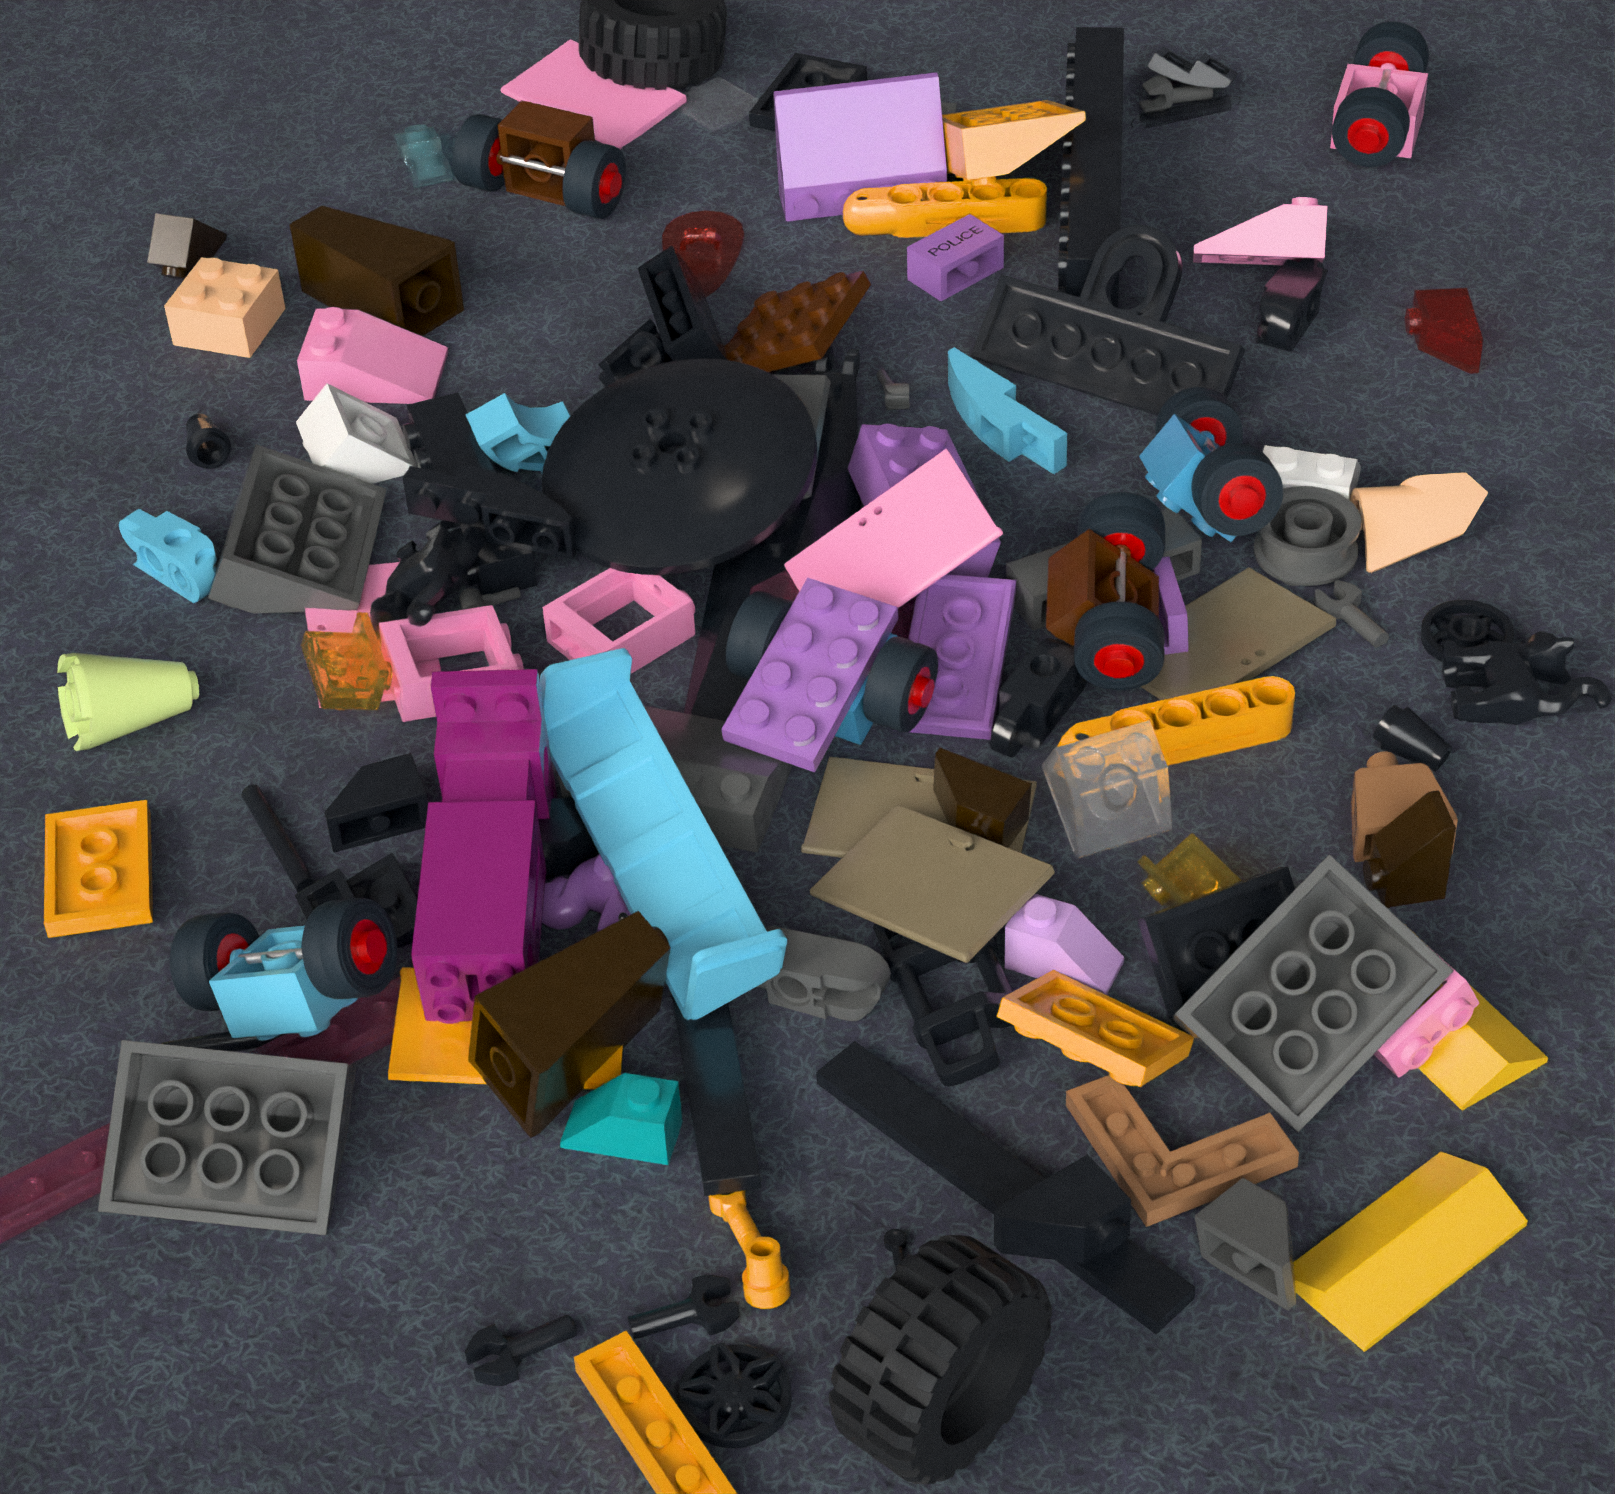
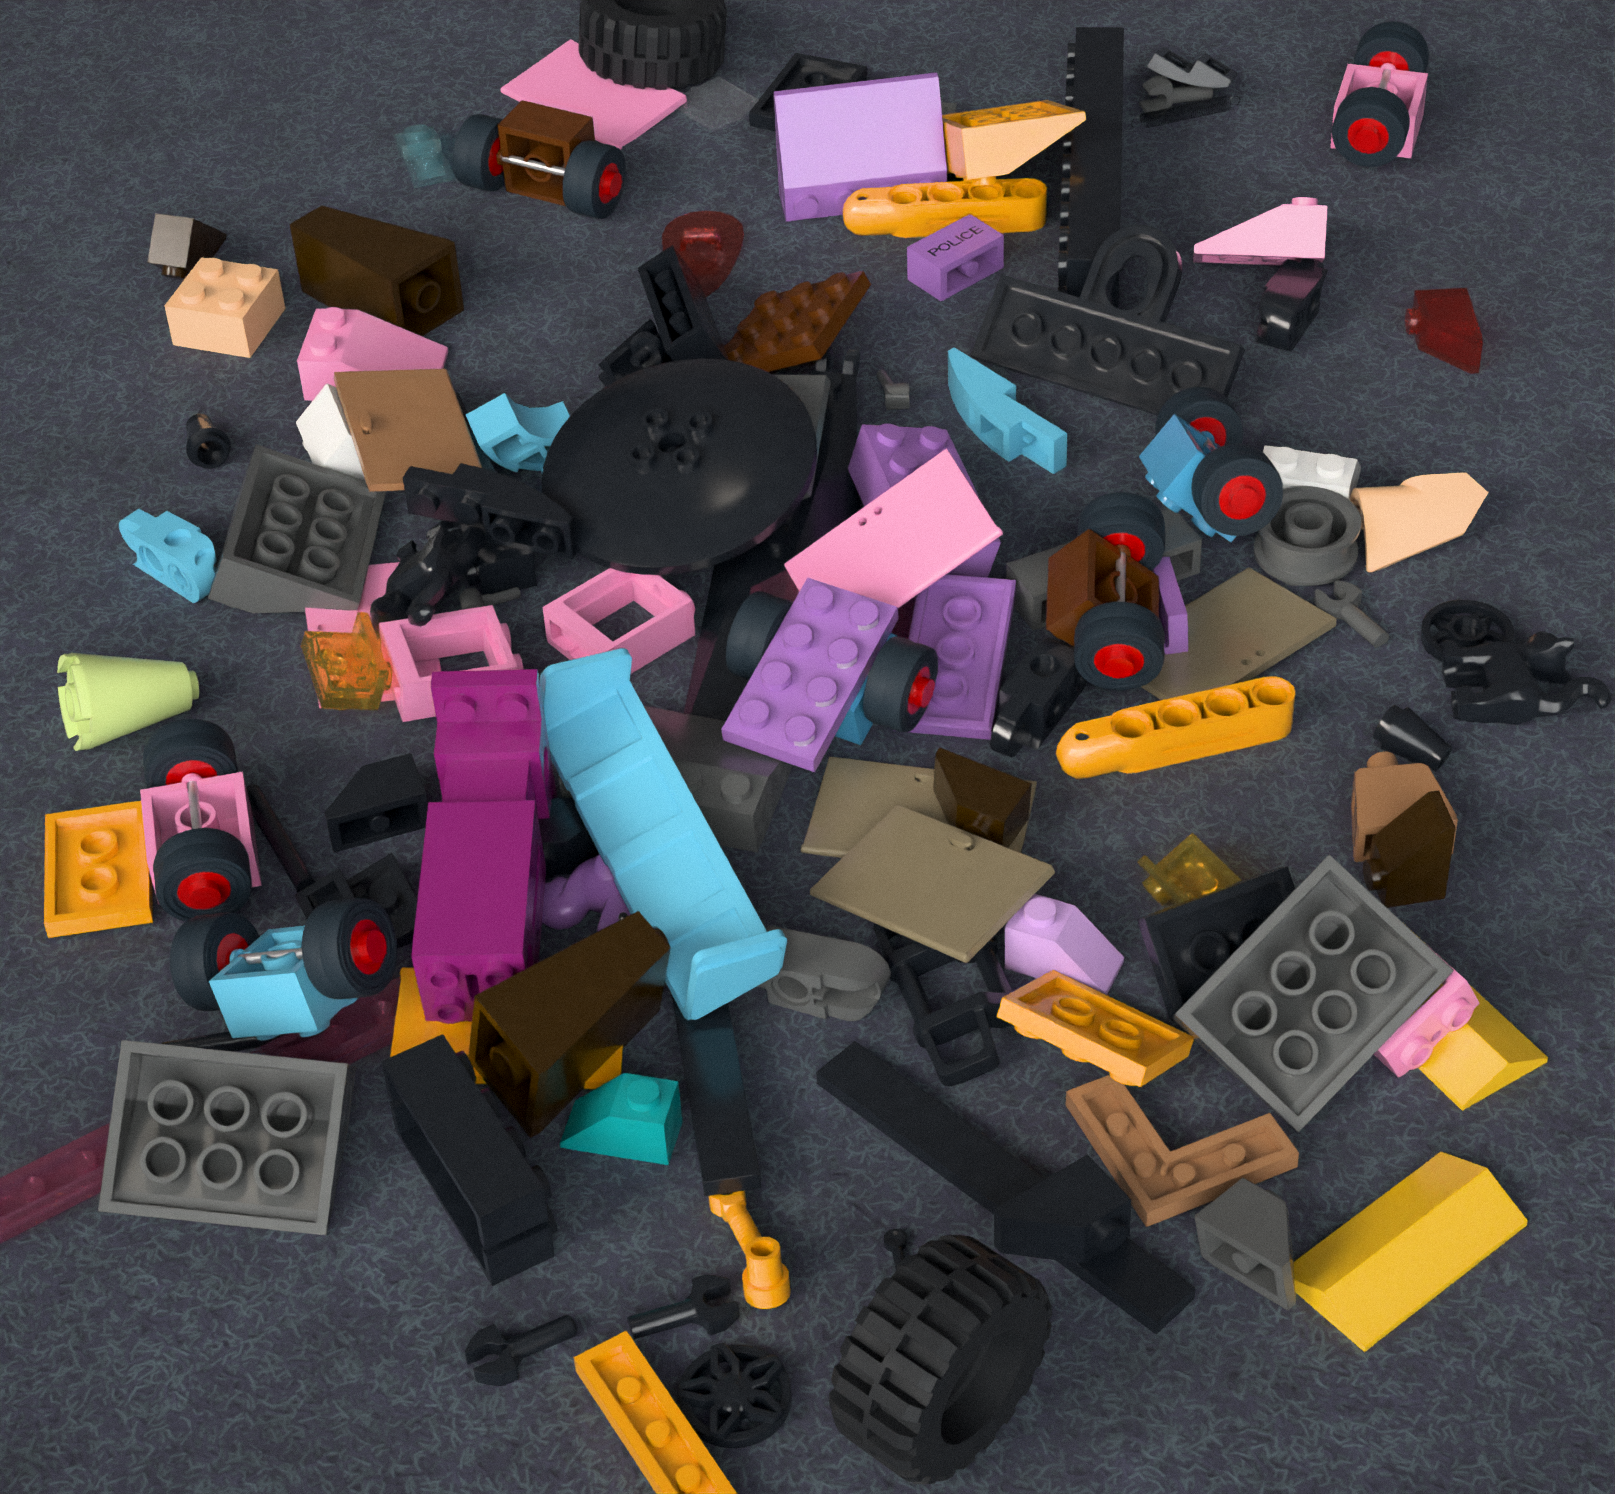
clear slope [1041,720,1173,859] -> none
none -> brick [140,719,262,921]
none -> medium nougat container [334,368,482,492]
none -> black piece [381,1034,558,1286]

